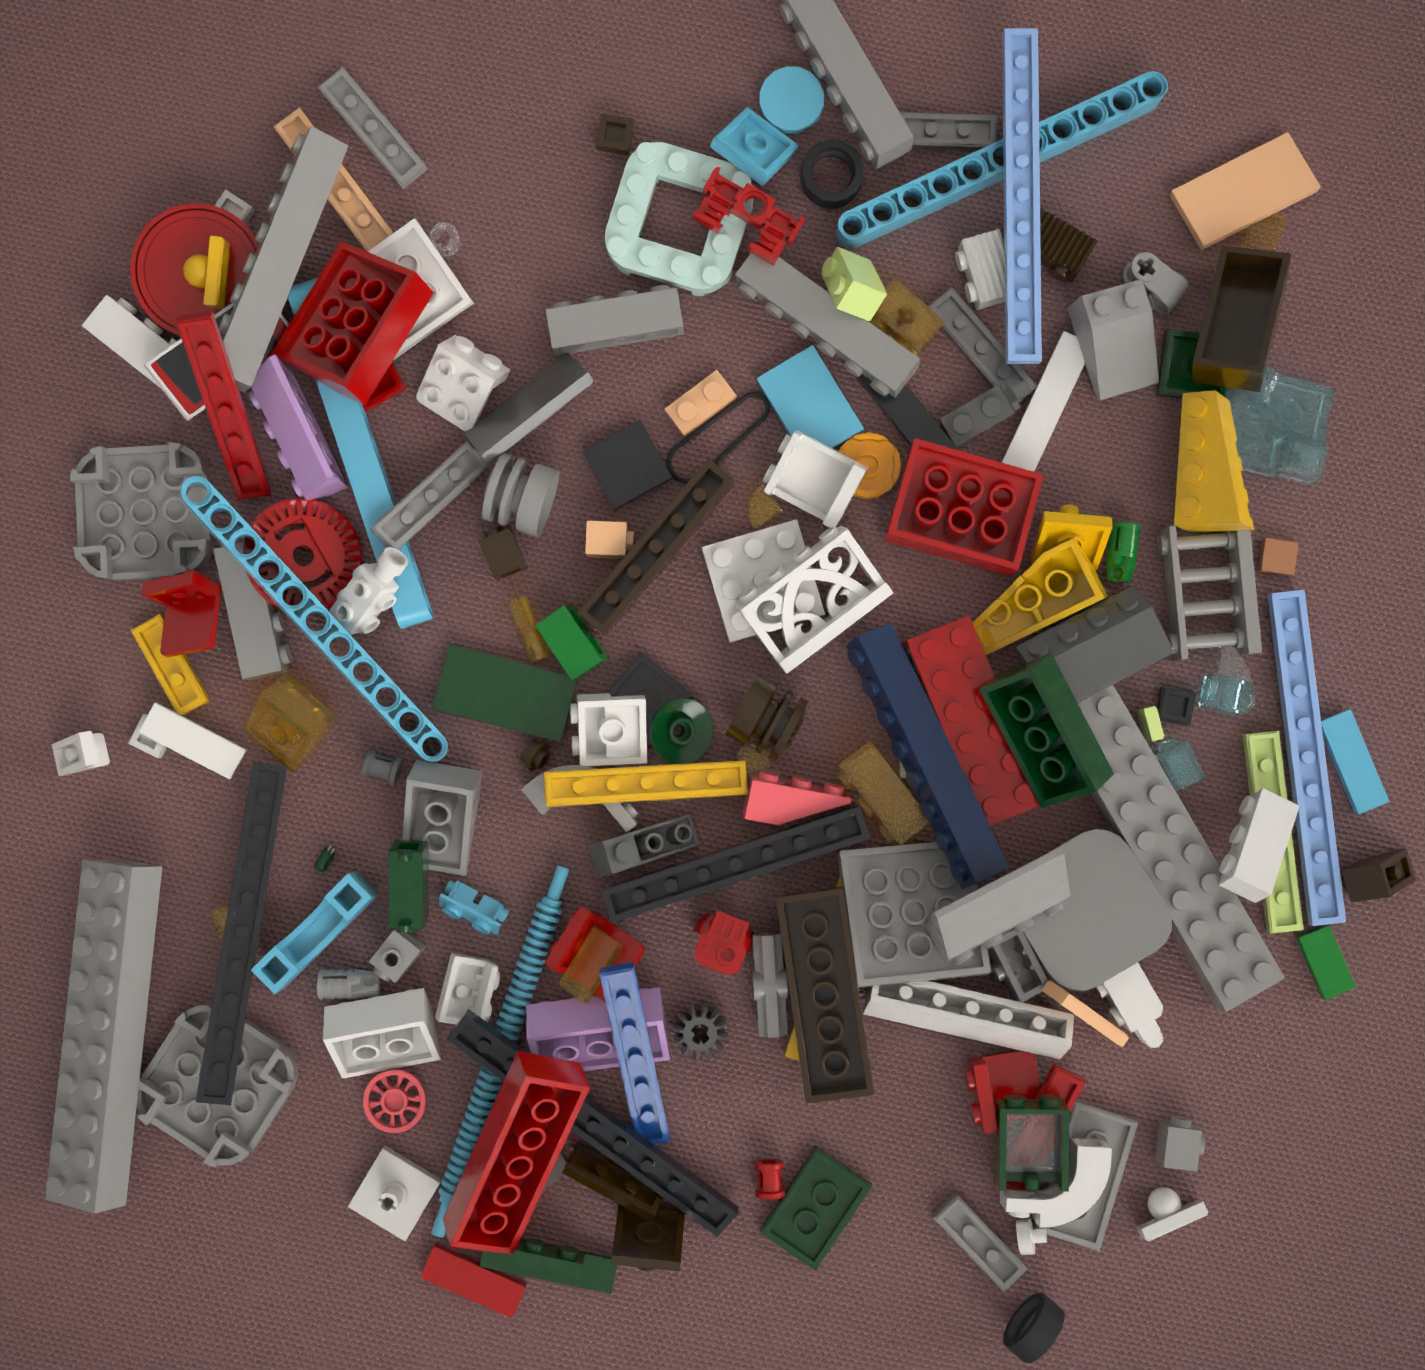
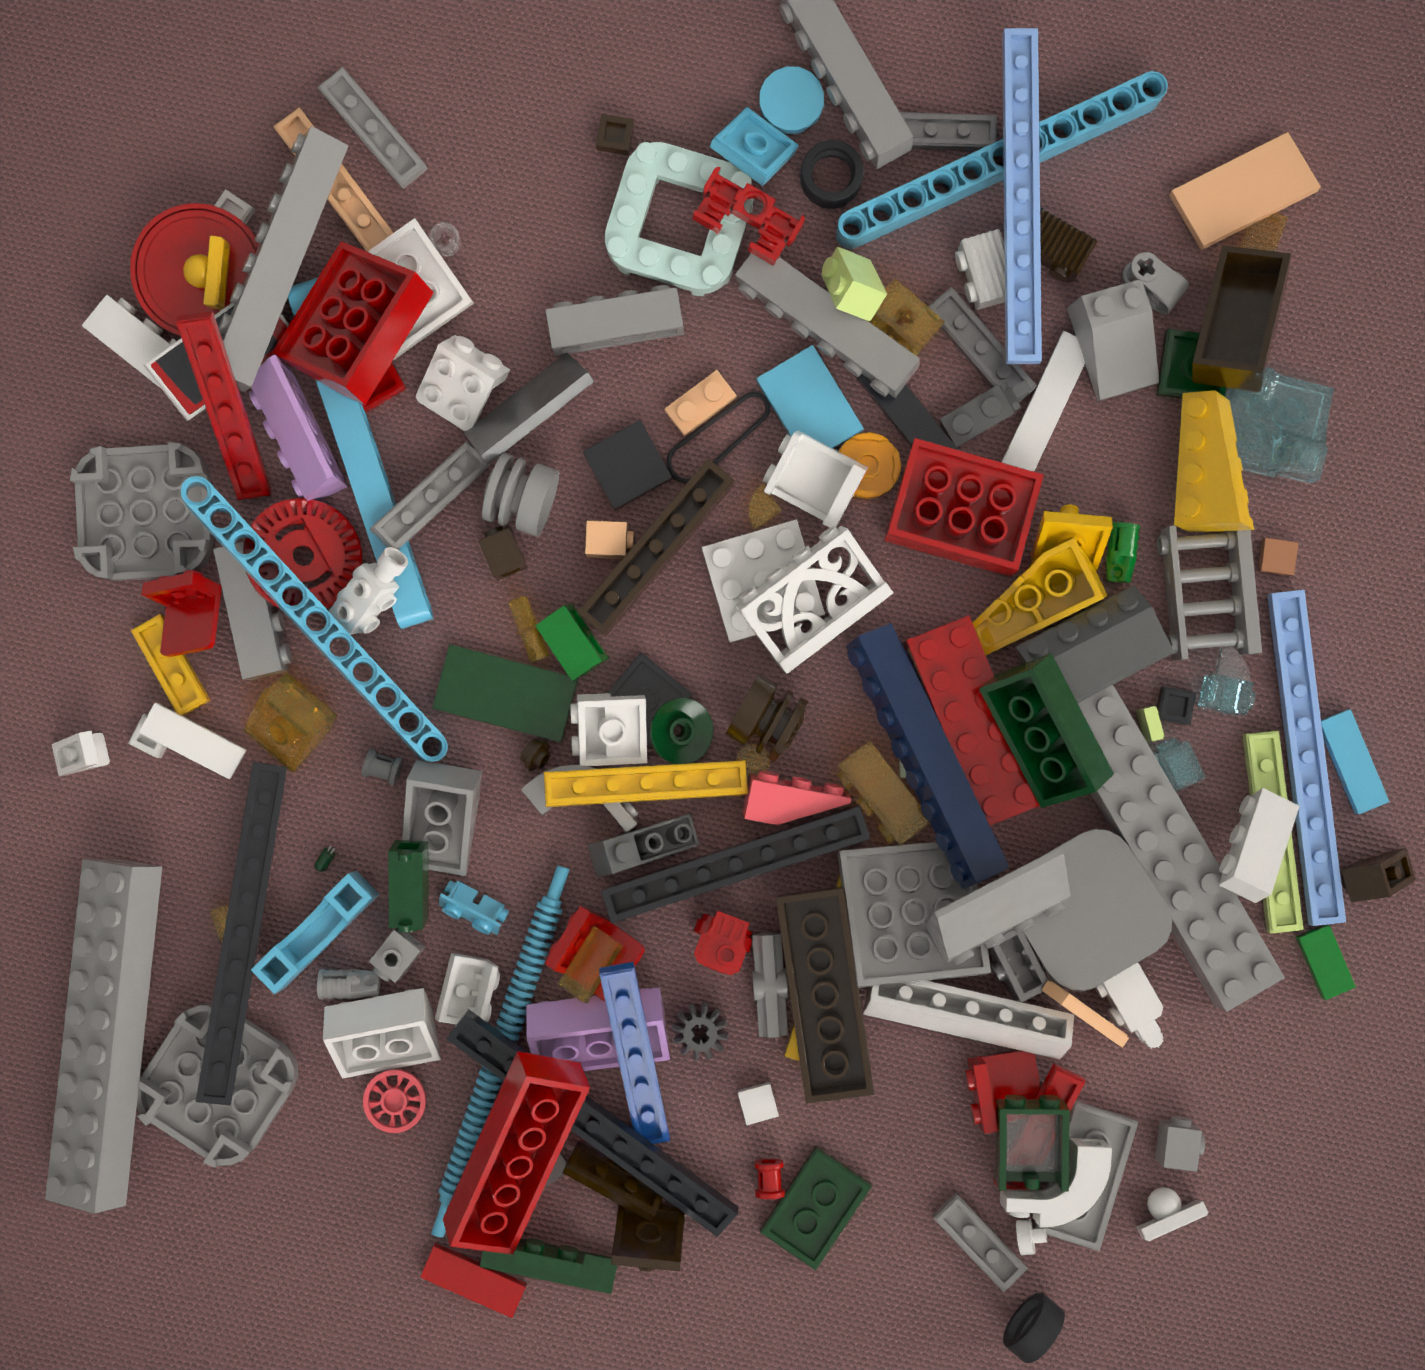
white tile [348,1146,442,1241] -> none
none -> white tile [738,1082,779,1125]

